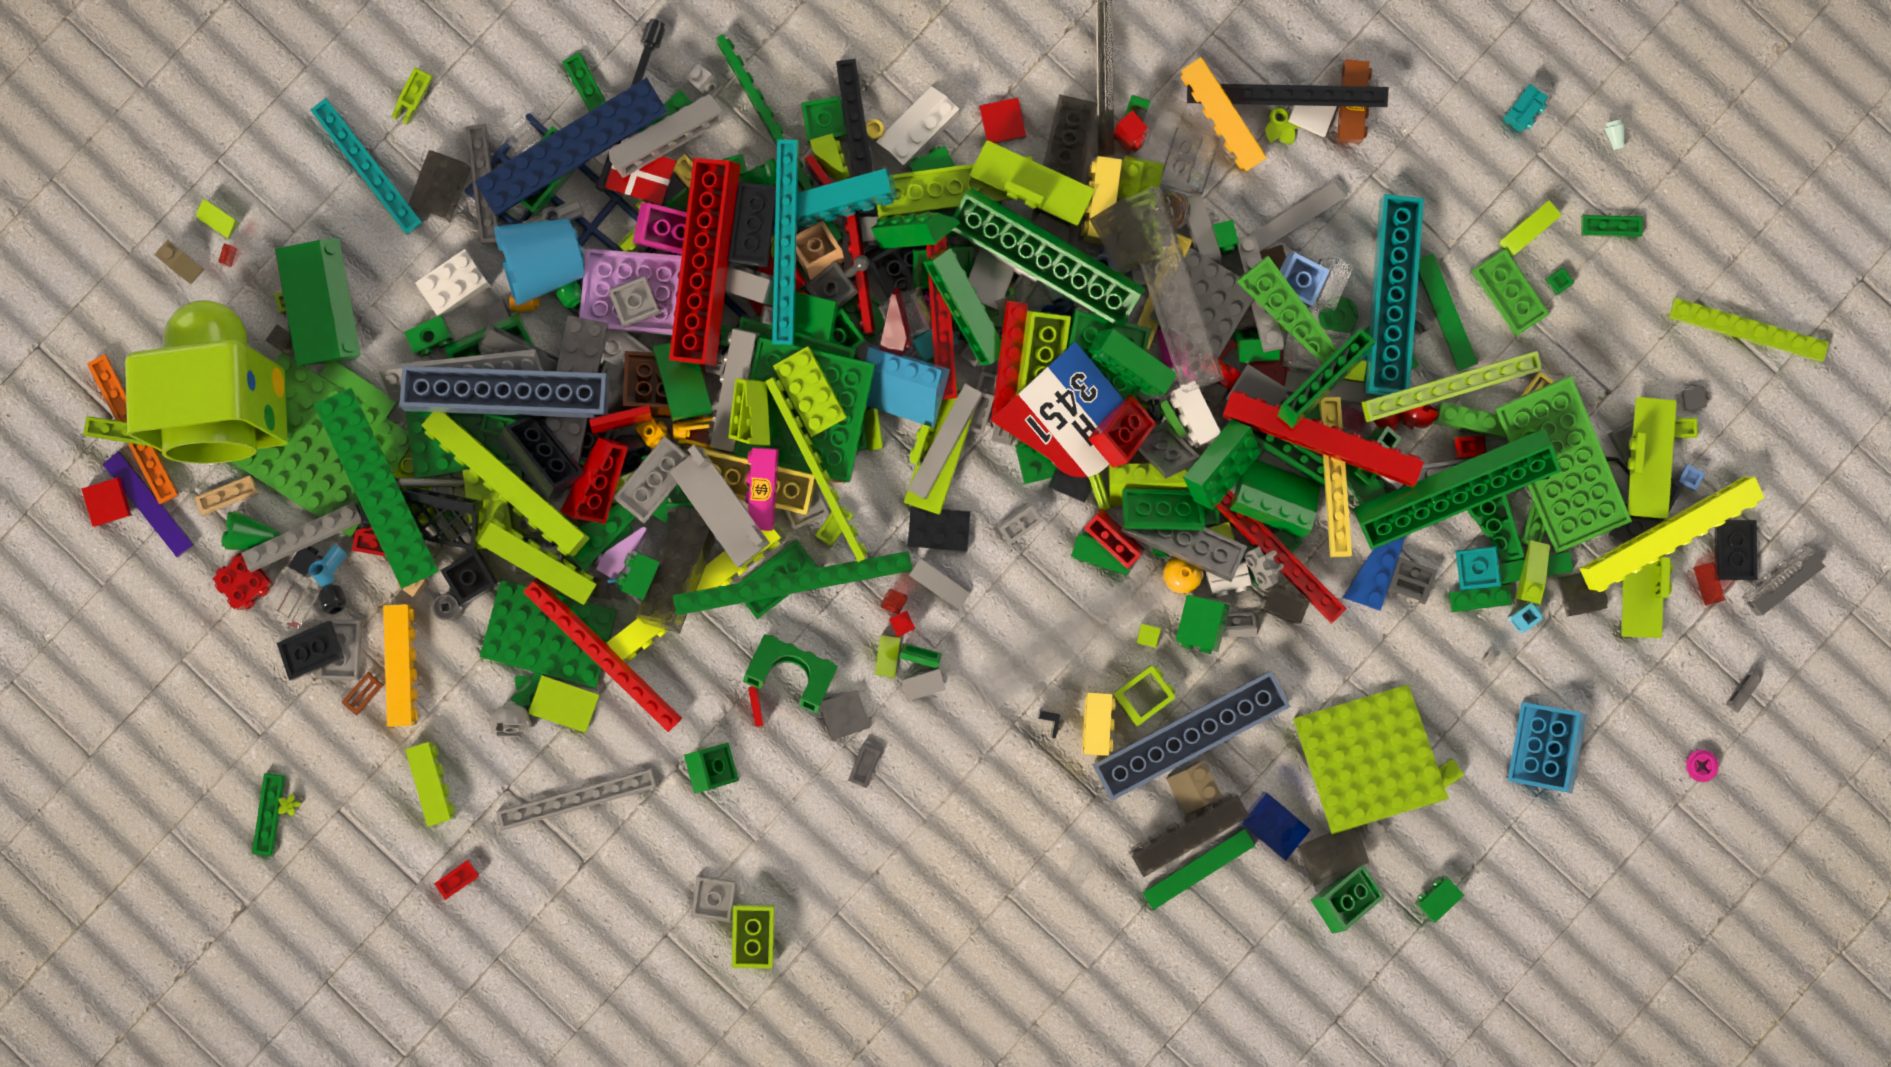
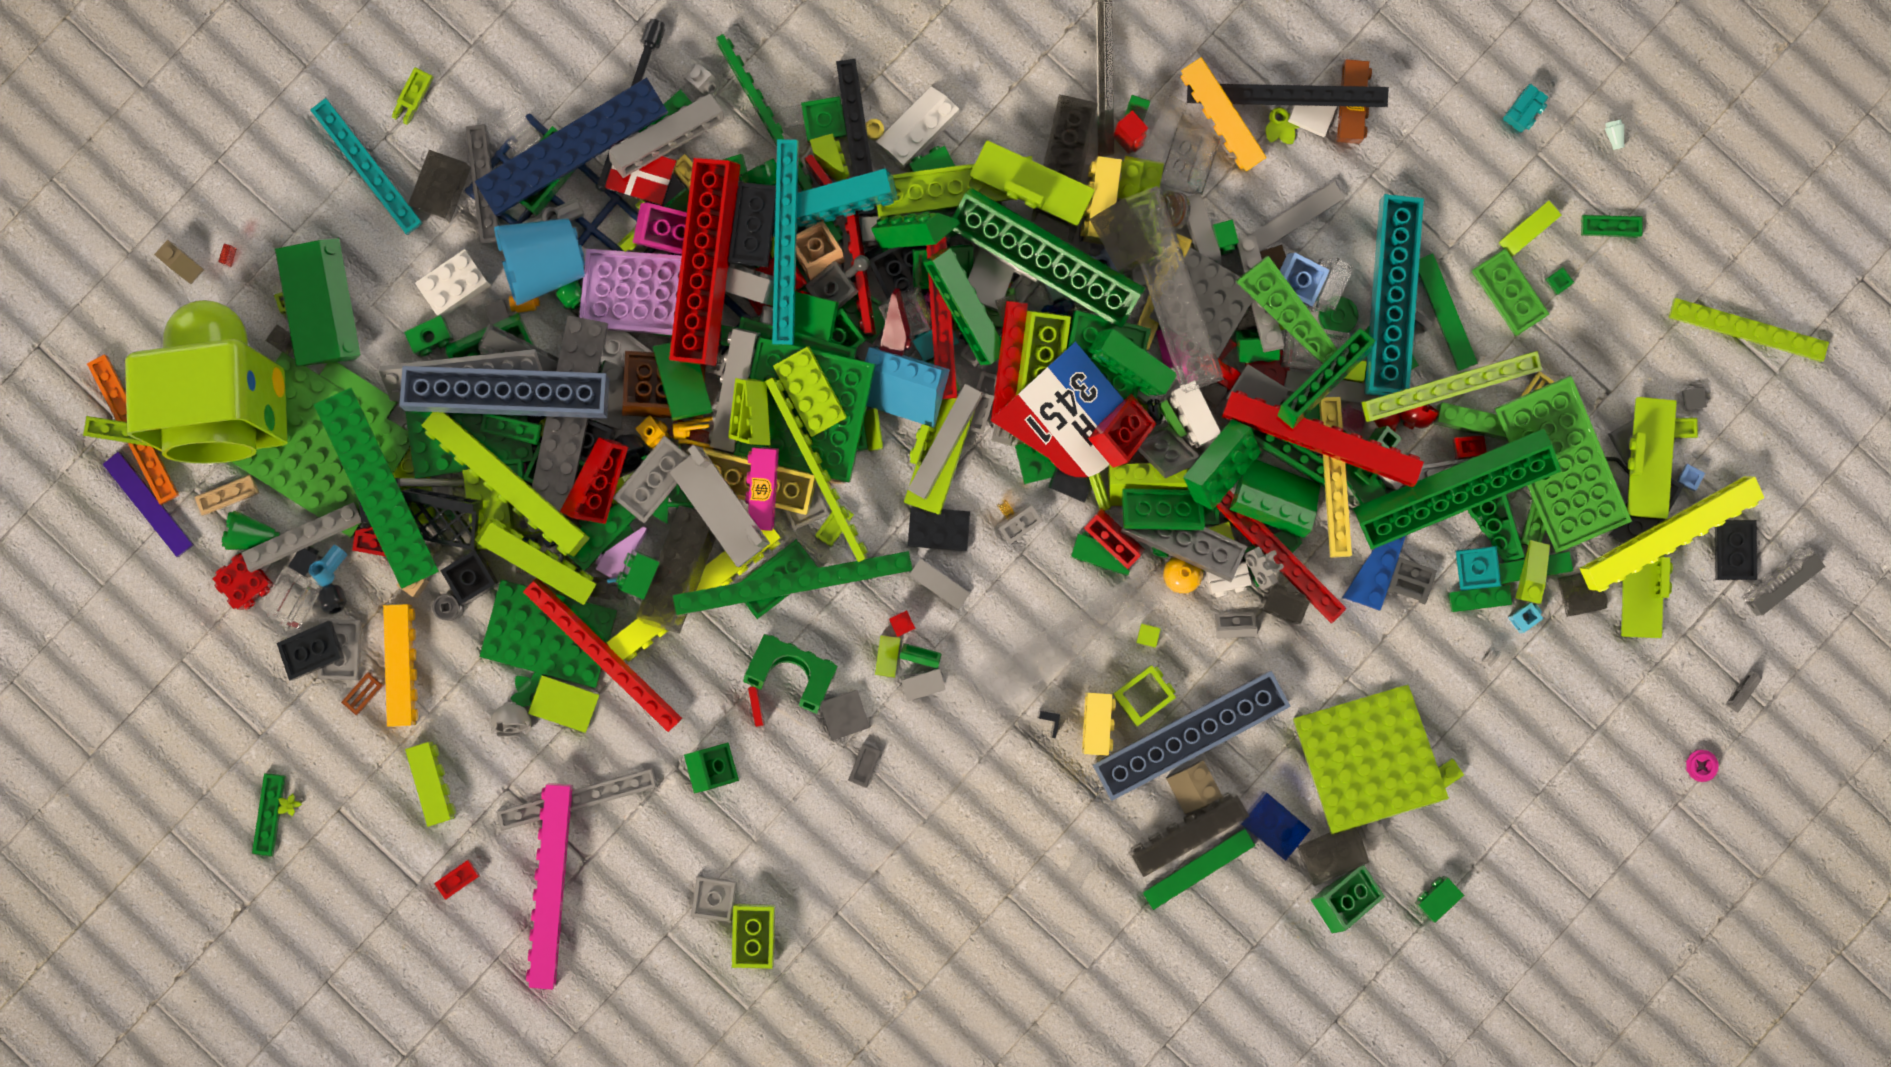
red tile [81,477,132,527] -> none
lime slope [195,199,240,239] -> none
black slope [498,416,585,501] -> none
green tile [562,52,606,112] -> none
red tile [589,405,652,434] -> none
light grey tile [608,276,661,328] -> none
clear red tile [880,588,908,614] -> none
red tile [979,98,1026,144] -> none
green brick [1175,595,1230,654] -> none
dark azure slope [1507,702,1587,794] -> none
clear red tile [1693,561,1726,606] -> none
none -> dark pink brick [526,783,573,990]
none -> clear yellow bush [997,499,1015,519]

